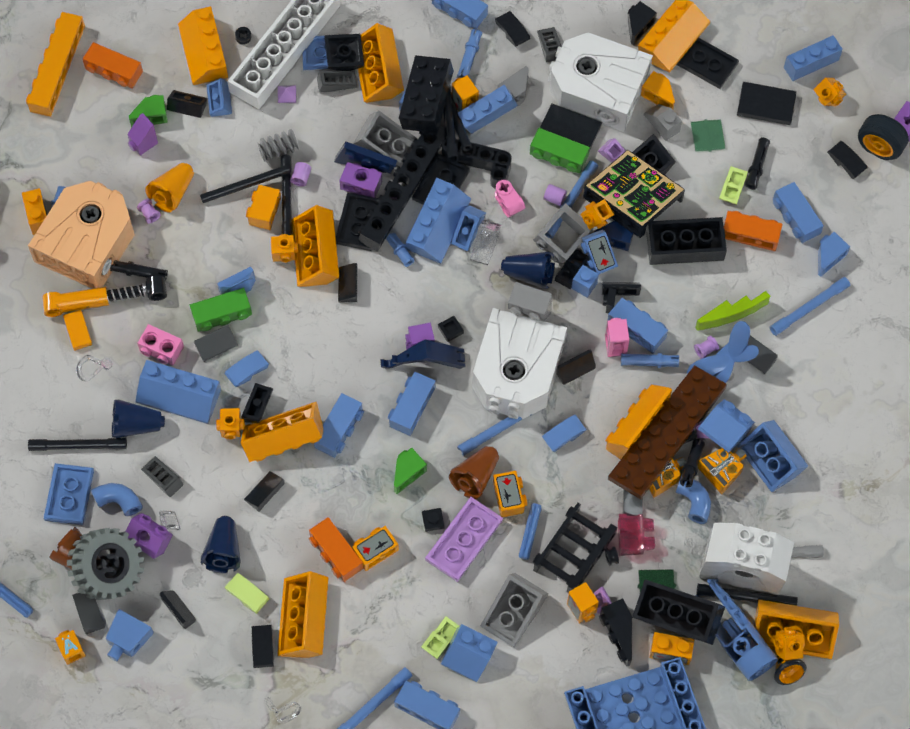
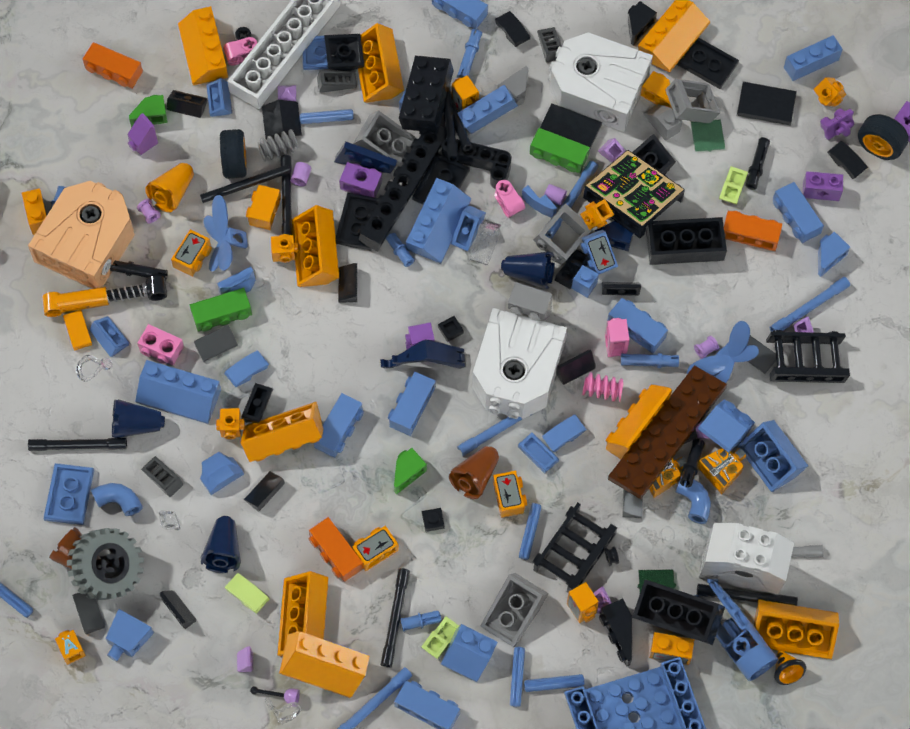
light orange brick [26,12,85,117] -> none
medium lavender brick [125,513,173,559] -> none
black slope [251,625,274,668] -> none
lavender plate [425,497,503,582] -> none
black plate [603,288,616,313] -> none
clear pink hips [617,514,655,556] -> none
lime slope [695,291,771,331] -> none
light orange brick [774,627,805,660] -> none
none -> medium blue slope [90,316,130,357]
none -> brick [171,229,212,277]
none -> medium blue slope [200,452,244,495]
none -> medium blue piece [204,195,248,271]
none -> black wheel [220,129,247,179]
none -> bright pink piece [223,37,257,66]
none -> lavender slope [237,646,253,672]
none -> hinge [250,686,300,706]
none -> black slope [262,100,302,140]
none -> light orange slope [279,631,370,698]
none -> medium blue axle [300,109,354,124]
none -> black piece [380,568,410,668]
none -> medium blue axle [400,611,441,631]
none -> medium blue axle [510,647,525,707]
none -> medium blue tile [518,433,559,474]
none -> medium blue slope [522,185,557,218]
none -> medium blue axle [524,674,584,692]
none -> bright pink piece [582,372,624,402]
none -> light grey window [665,78,720,124]
none -> black fence [766,330,850,383]
none -> lavender slope [793,317,814,333]
none -> medium lavender brick [802,171,843,201]
none -> medium lavender hips [820,108,854,140]

